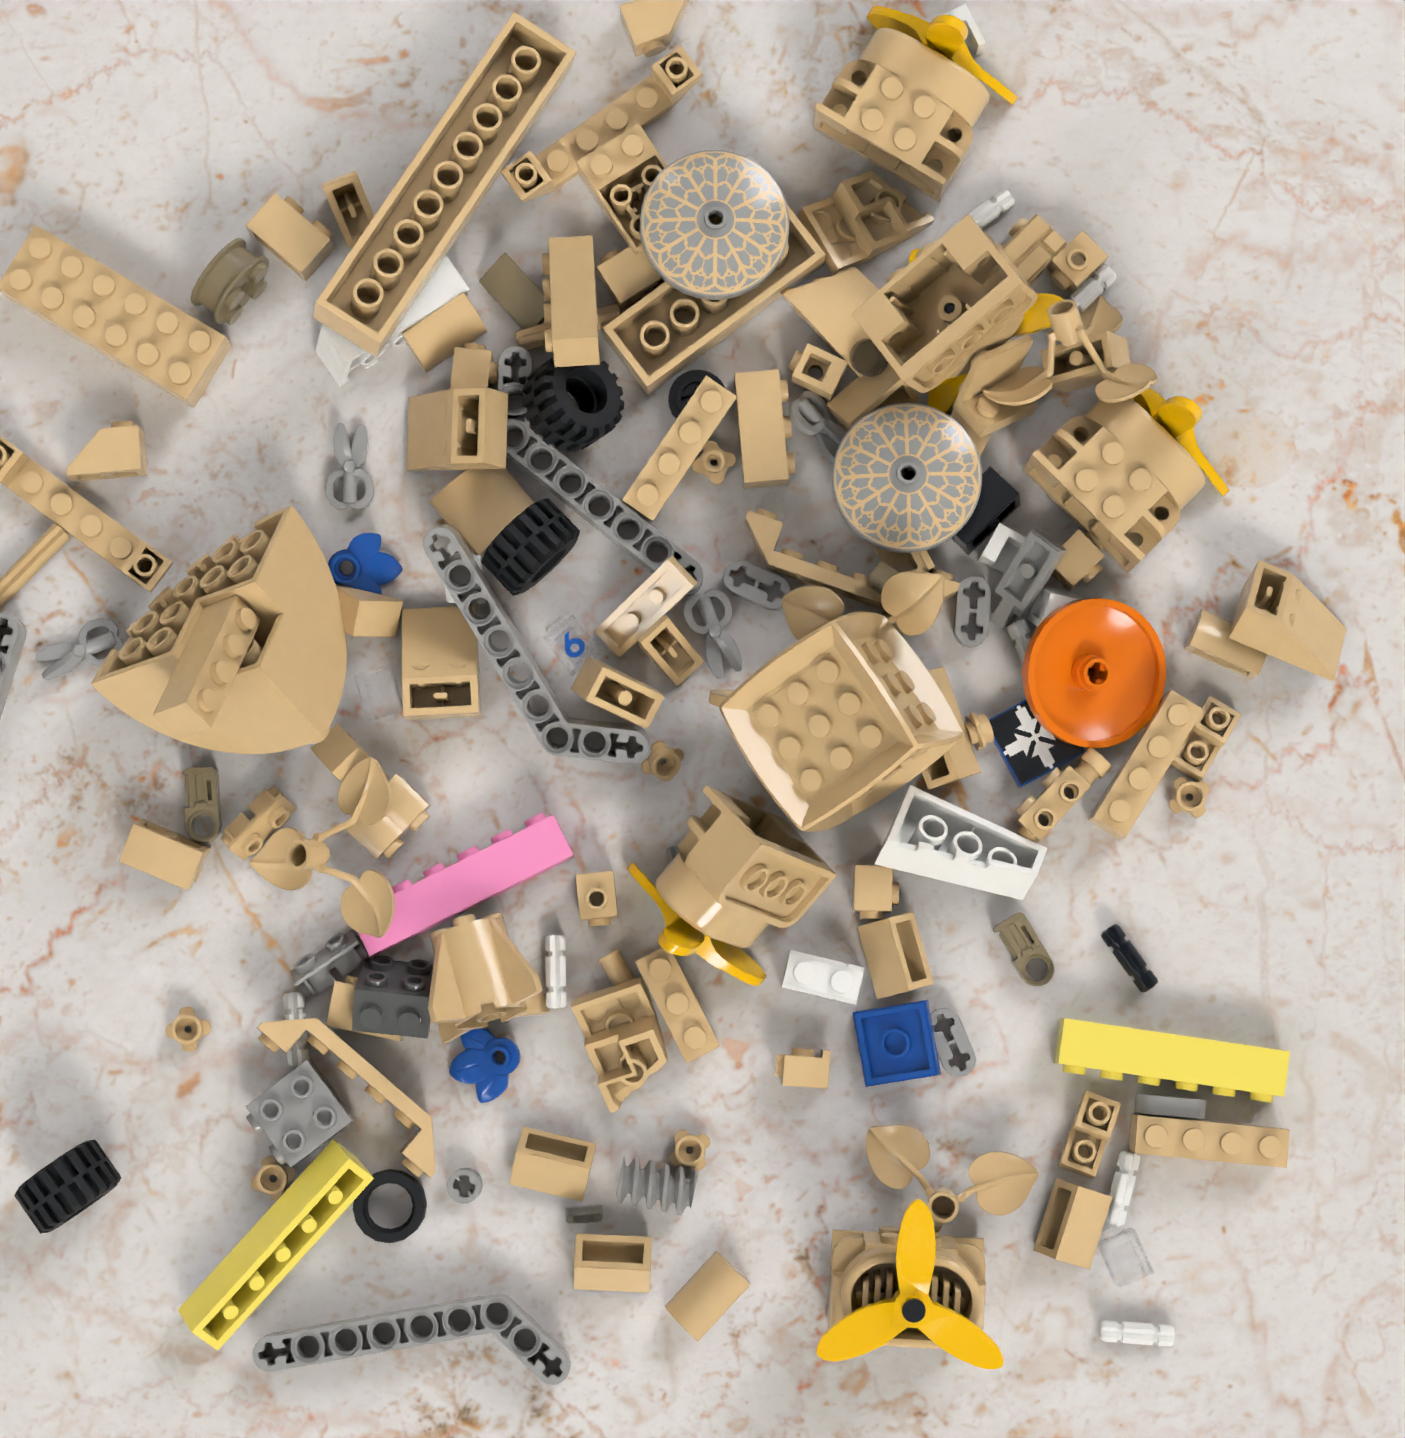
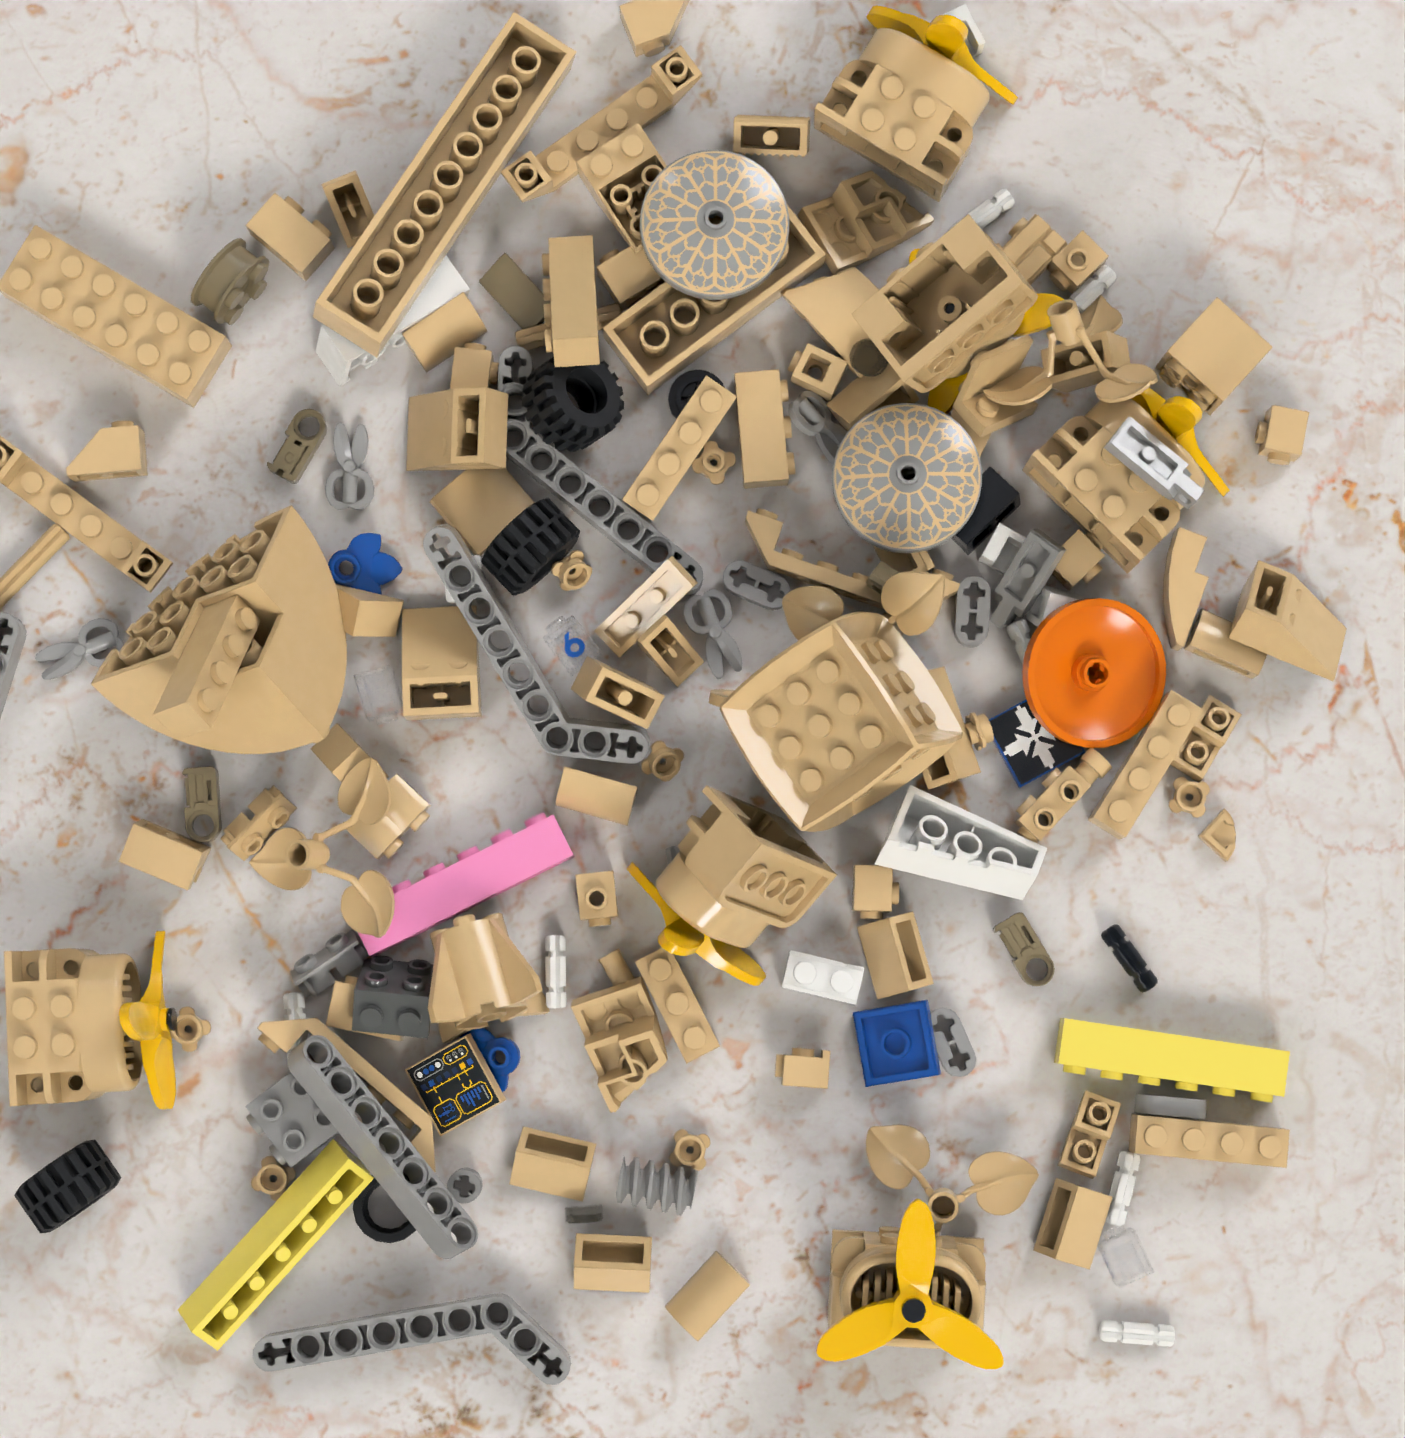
none -> tan brick [4,931,177,1110]
none -> dark tan piece [267,409,327,484]
none -> light grey beam [287,1035,478,1259]
none -> black tile [405,1033,506,1136]
none -> tan plate [551,550,592,591]
none -> tan brick [556,767,638,826]
none -> tan brick [733,115,810,158]
none -> hinge [1104,417,1205,509]
none -> tan brick [1156,297,1273,416]
none -> tan slope [1163,527,1209,651]
none -> tan tile [1198,808,1236,862]
none -> tan brick [1255,405,1309,465]

